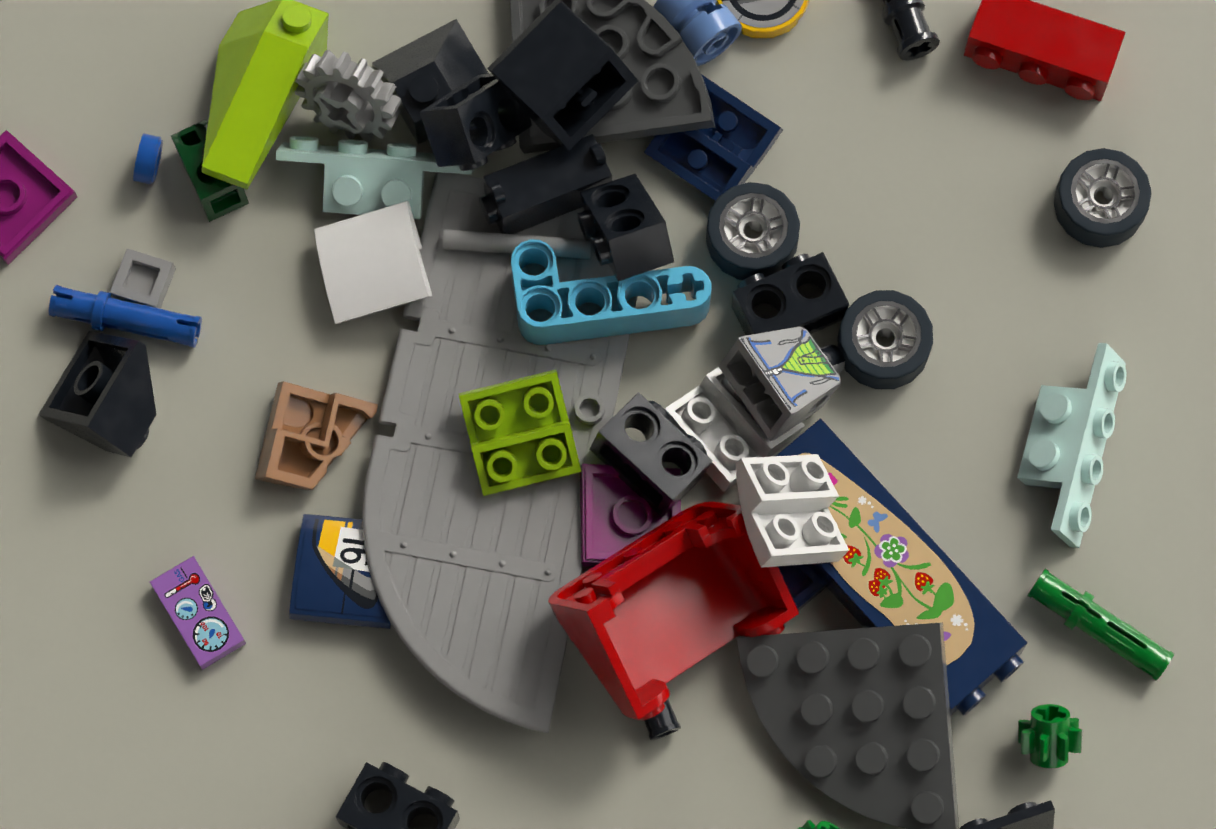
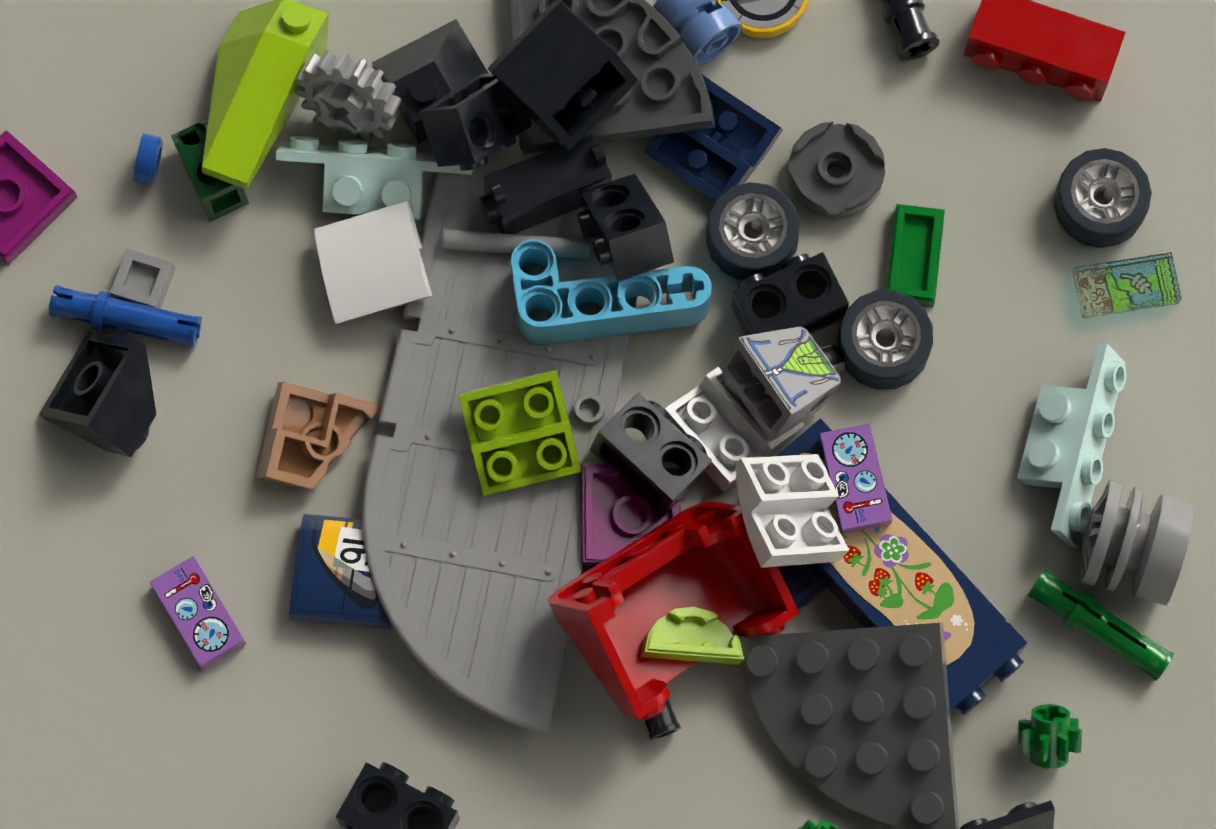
none -> lime tile [640,607,744,665]
none -> dark grey plate [787,122,885,218]
none -> medium lavender tile [819,423,892,534]
none -> green tile [886,204,945,307]
none -> clear light blue tile [1073,252,1182,318]
none -> light grey wheel [1080,480,1195,606]

